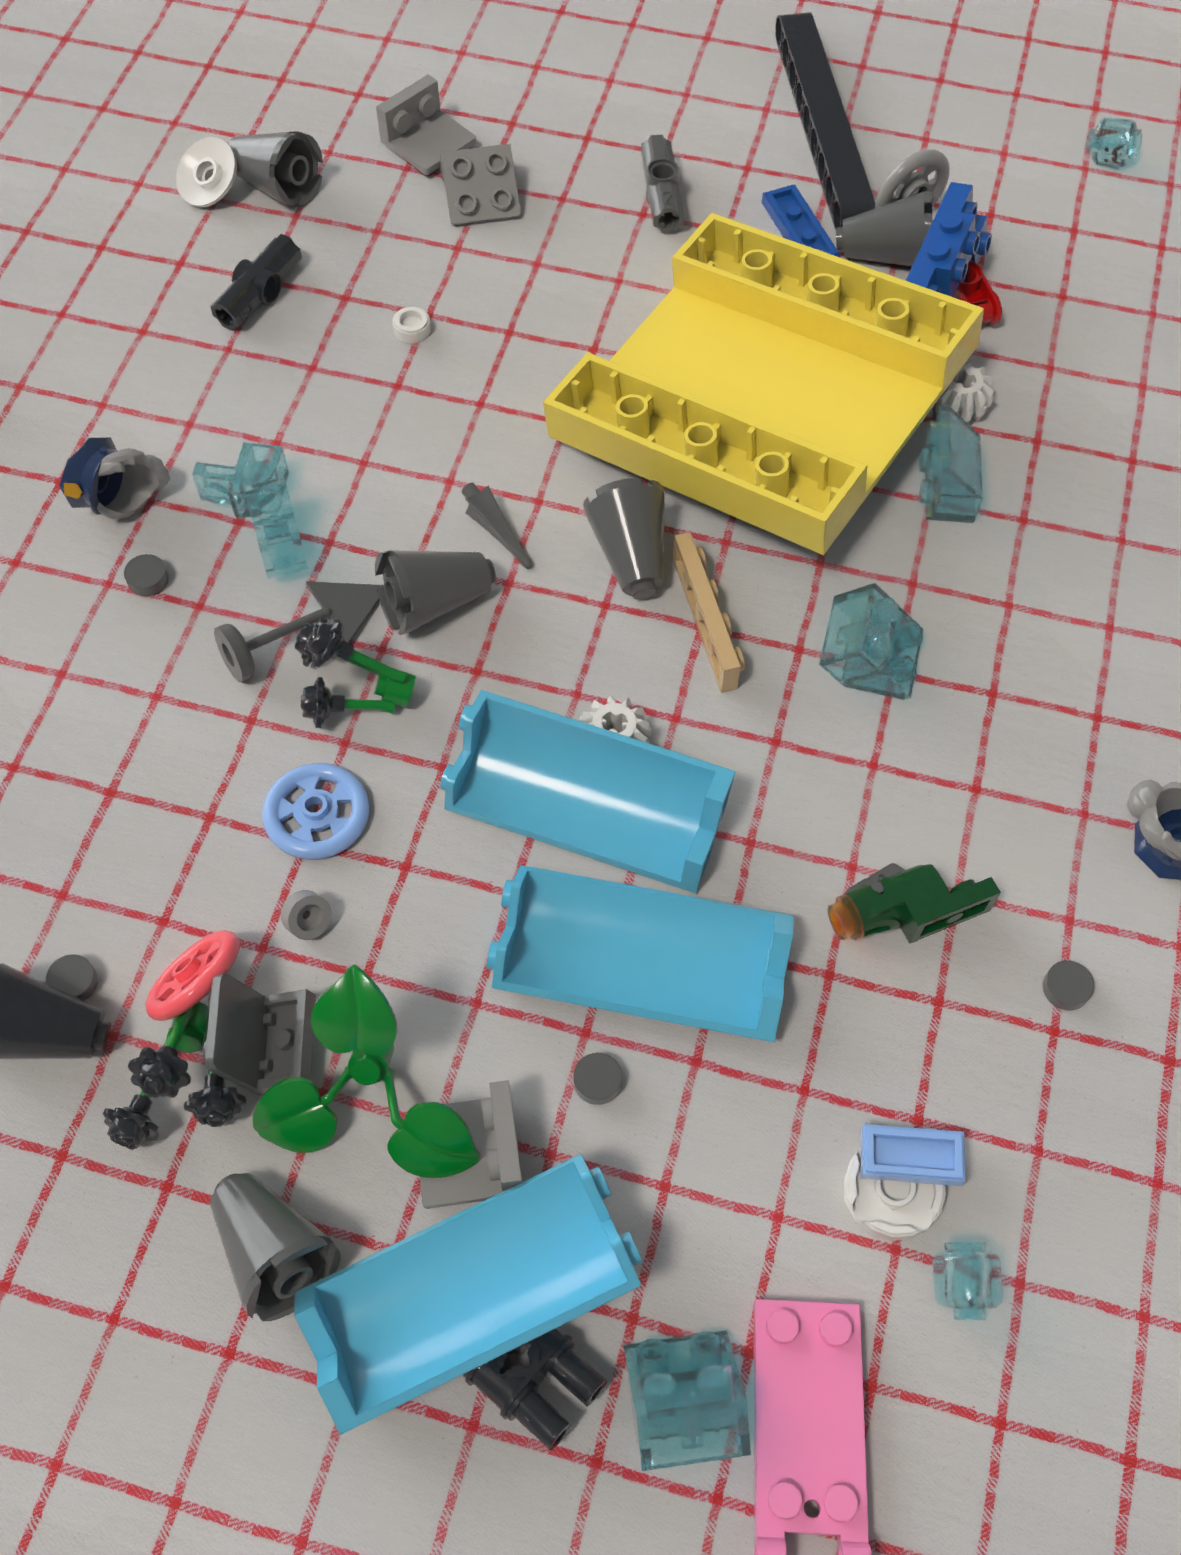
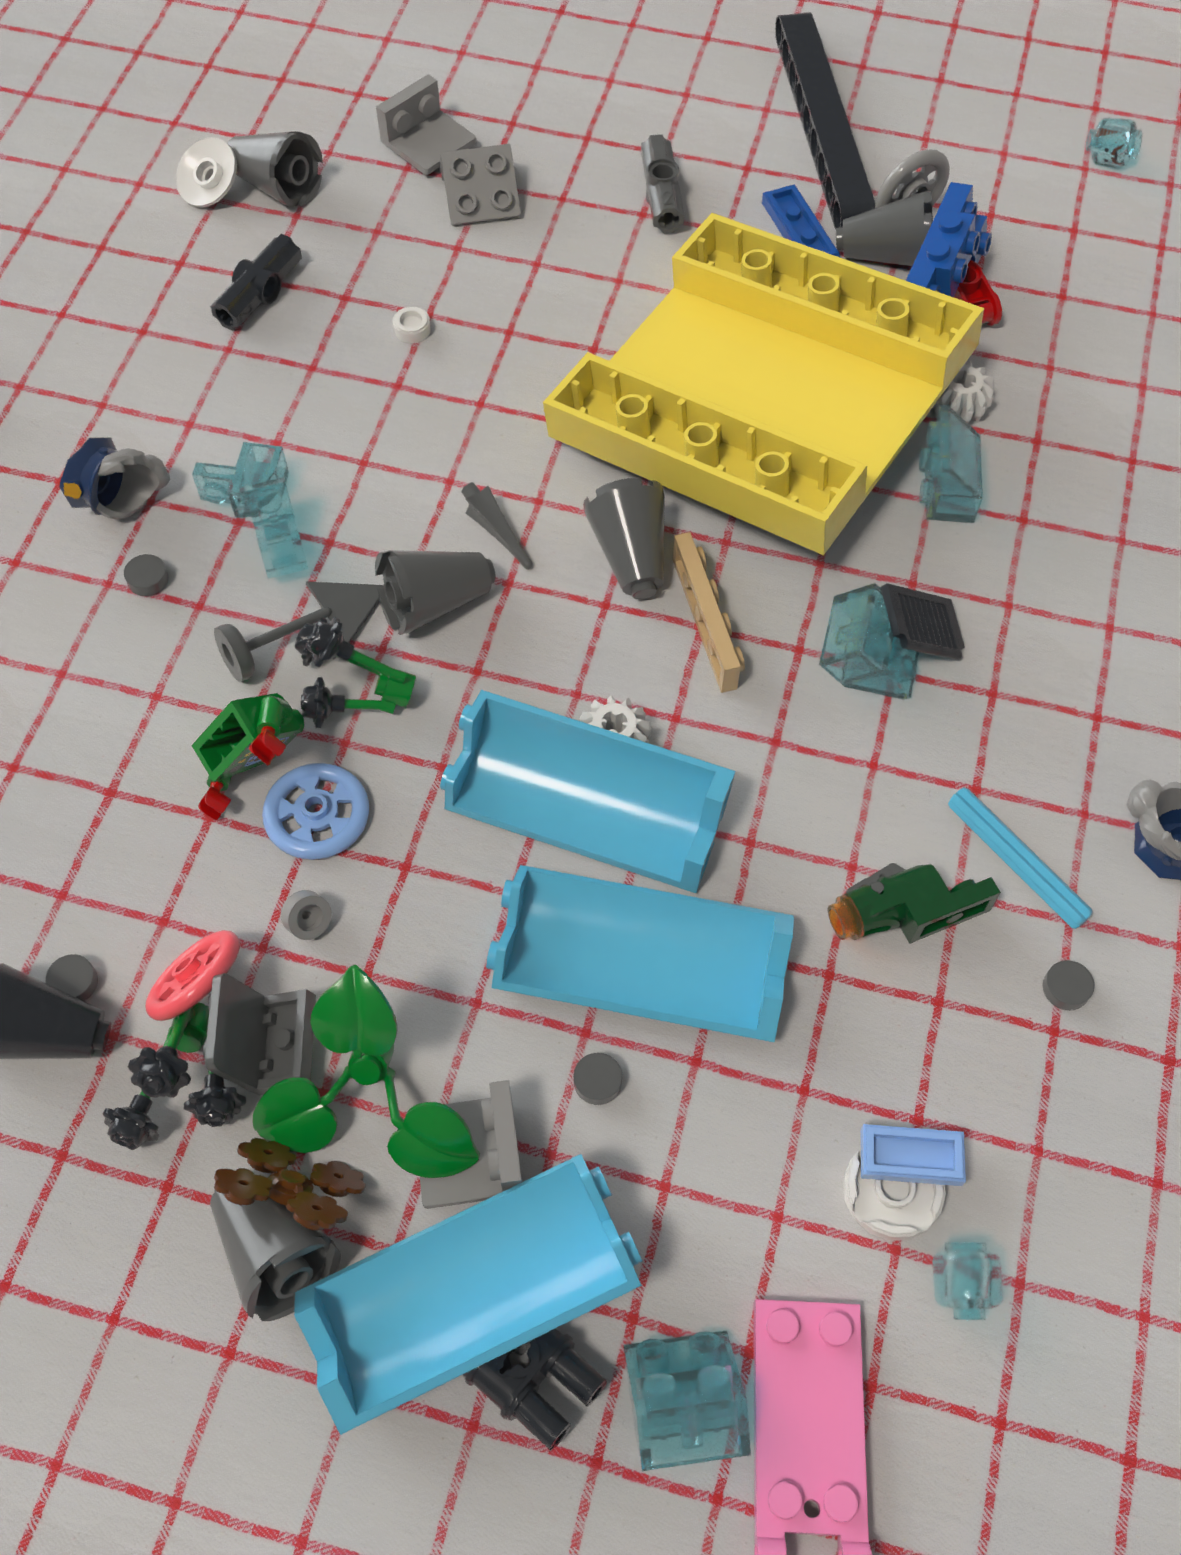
none -> green torso [191,693,305,821]
none -> reddish brown plant [214,1138,366,1230]
none -> black window [880,583,965,660]
none -> medium azure axle [948,787,1093,929]

